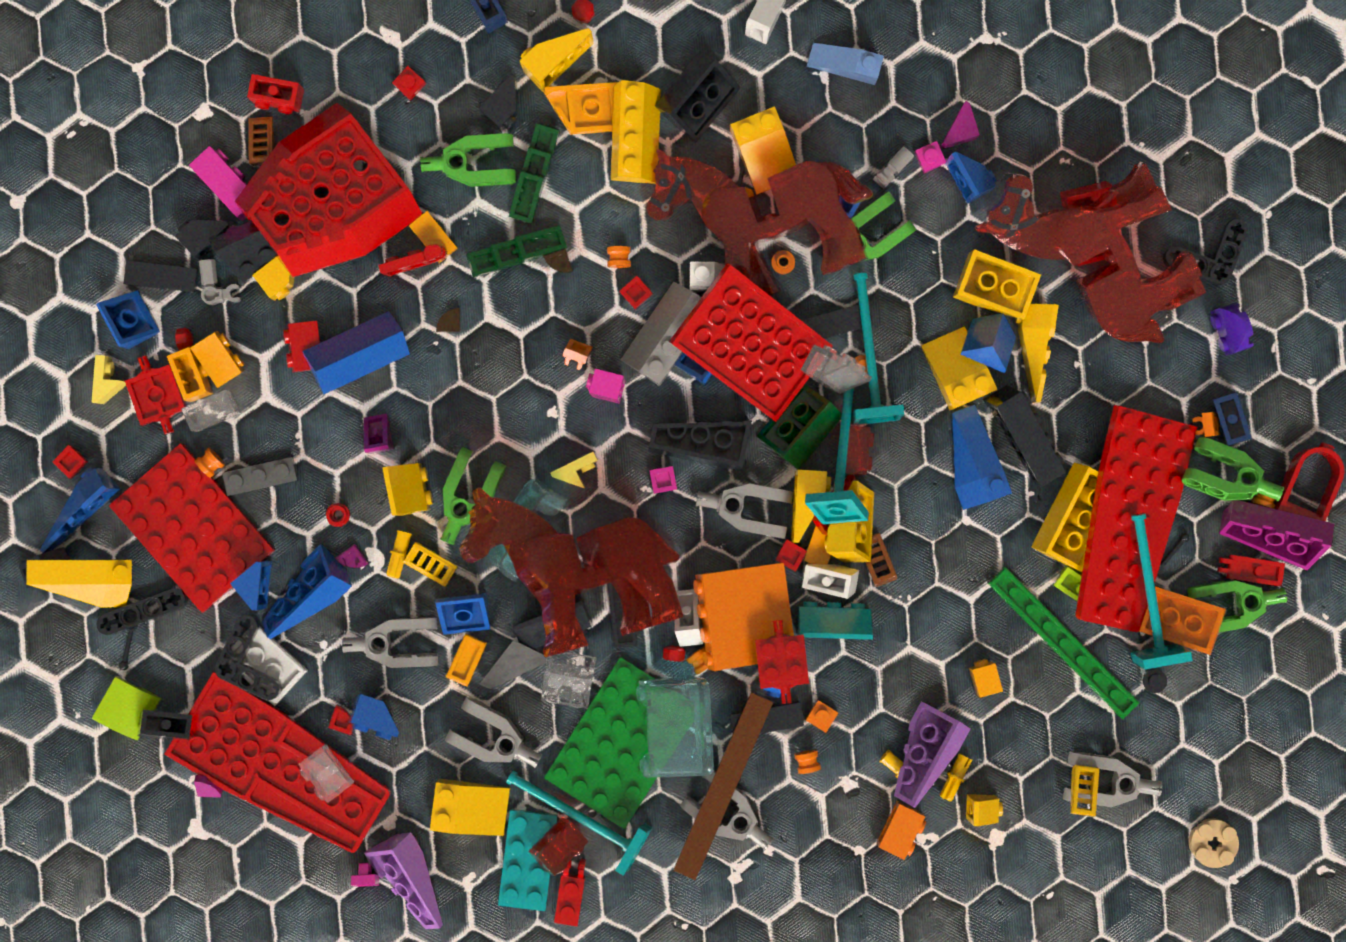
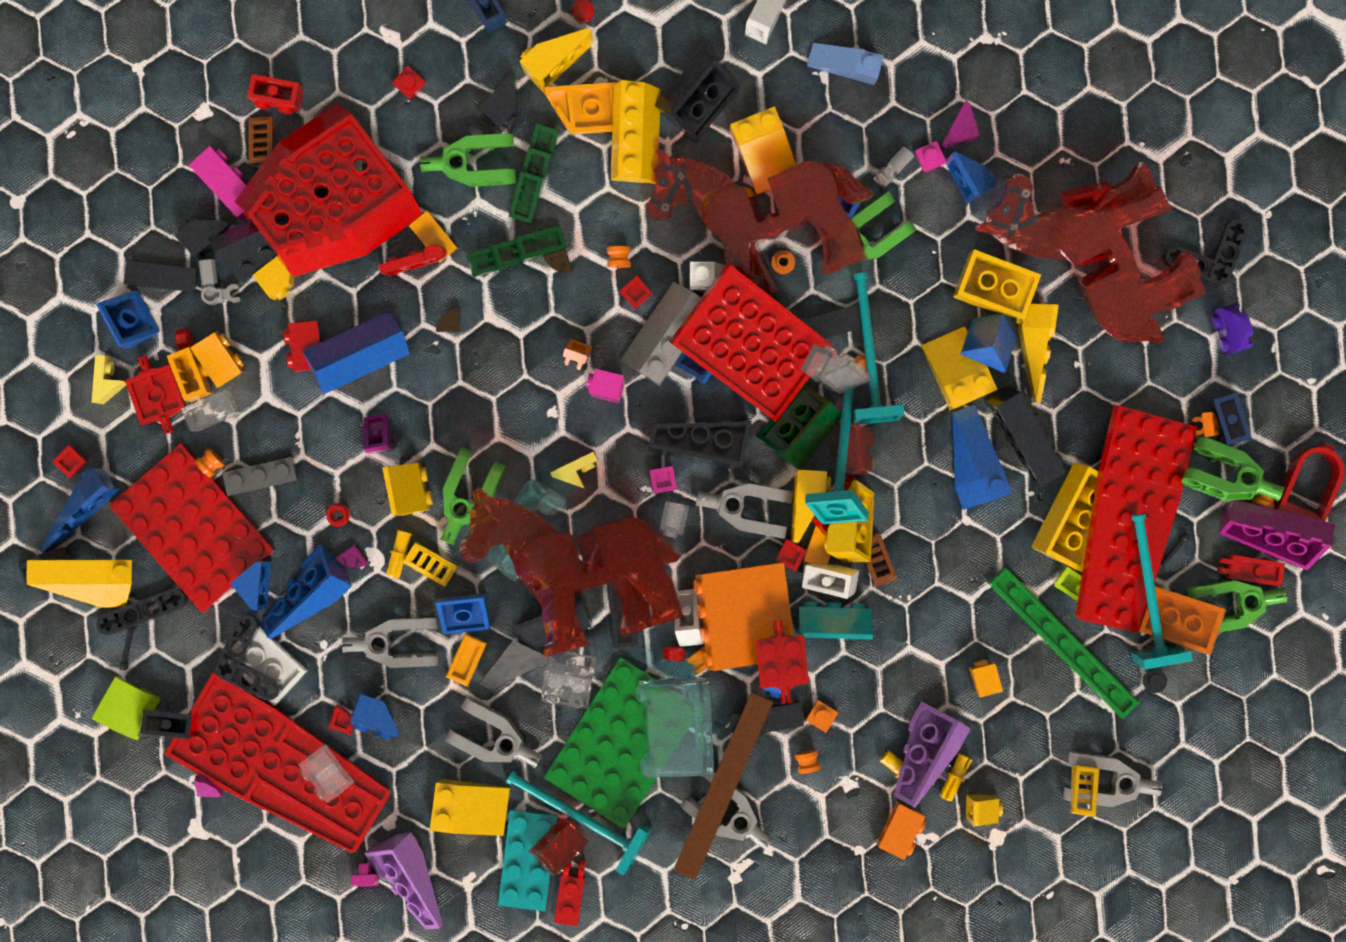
tan plate [1189,818,1239,868] -> none
none -> clear brick [659,501,689,538]

